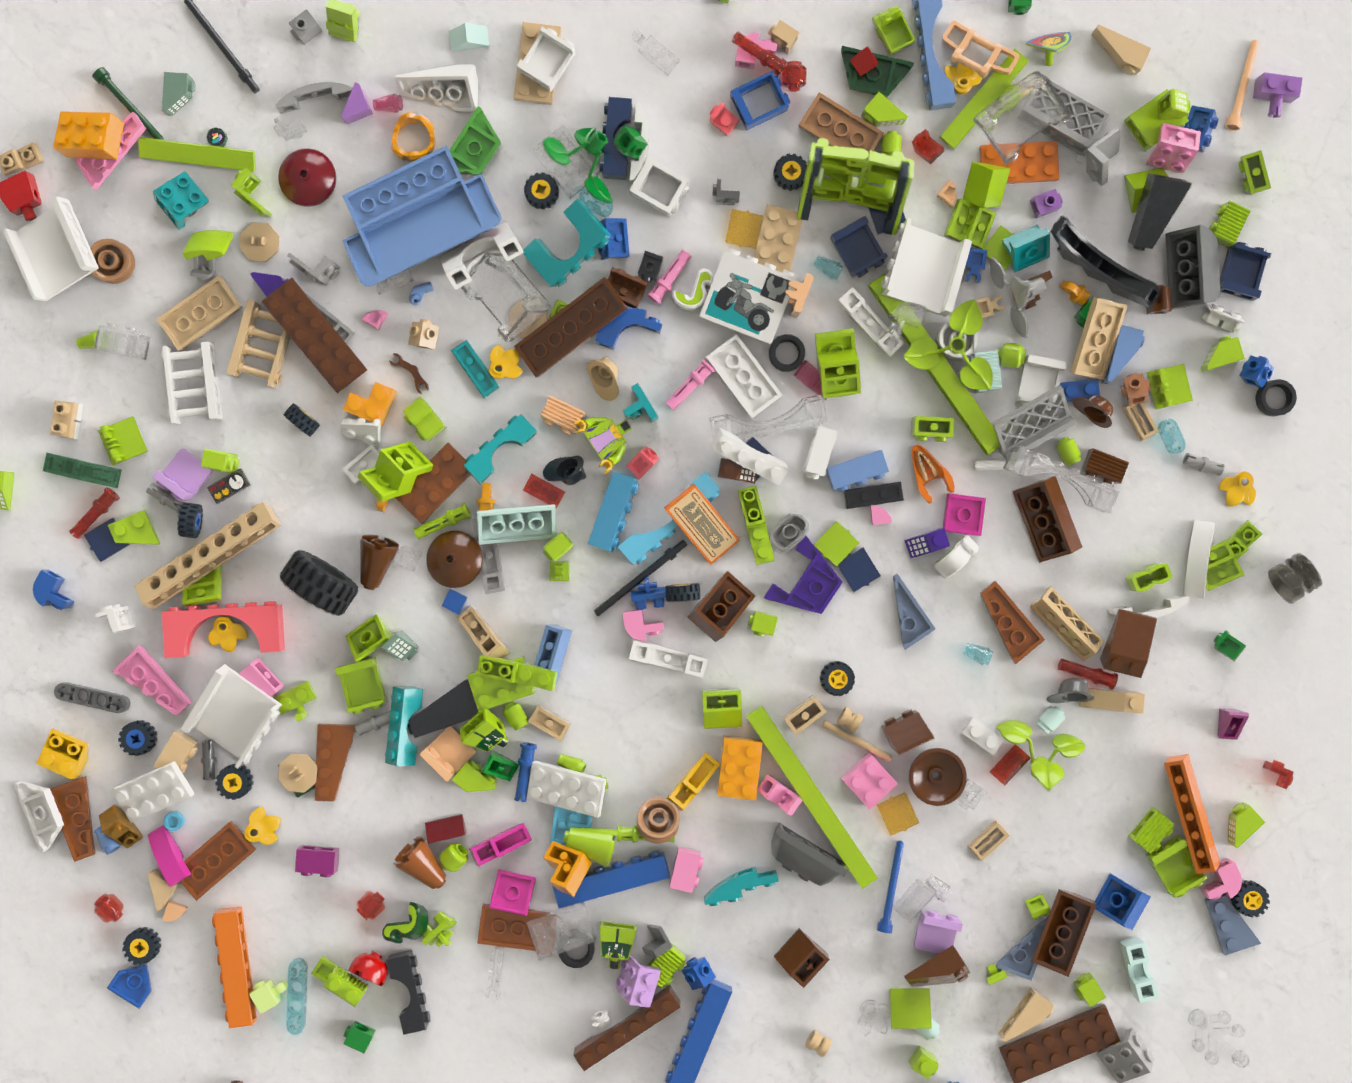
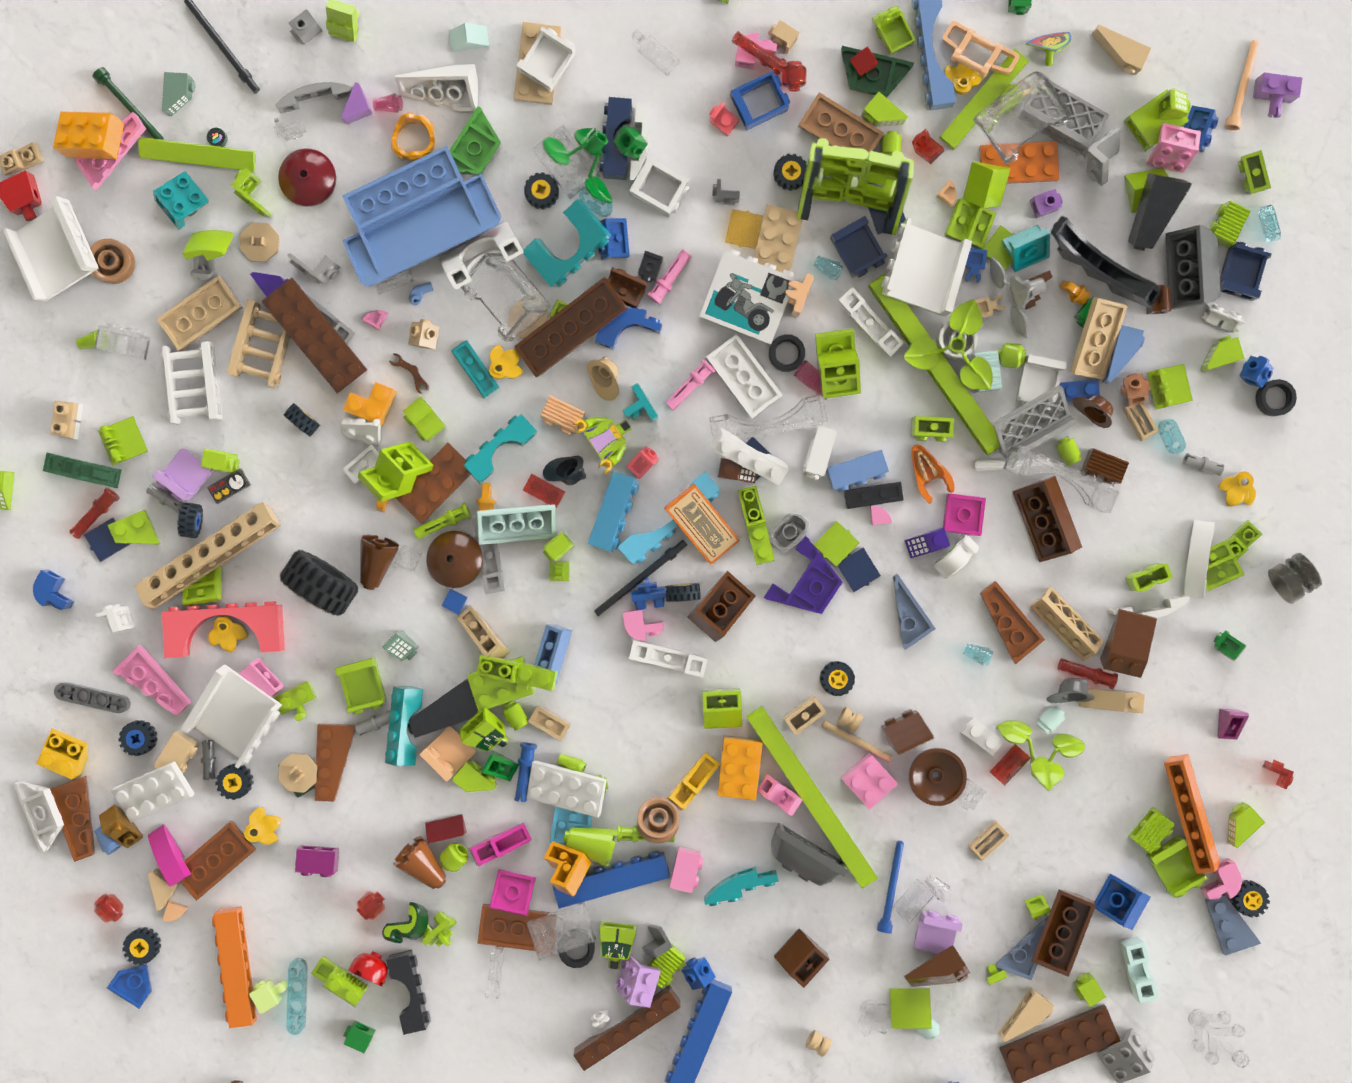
medium azure tile [163,811,185,831] -> none
lime slope [345,614,392,662] -> none
animal [672,269,714,311] -> none
lime brick [748,611,778,637] -> none
clear yellow piece [877,792,919,836] -> none
clear brick [888,302,926,341] -> none
lime brick [909,1046,939,1079] -> none
none -> clear light blue beam [1259,205,1281,242]

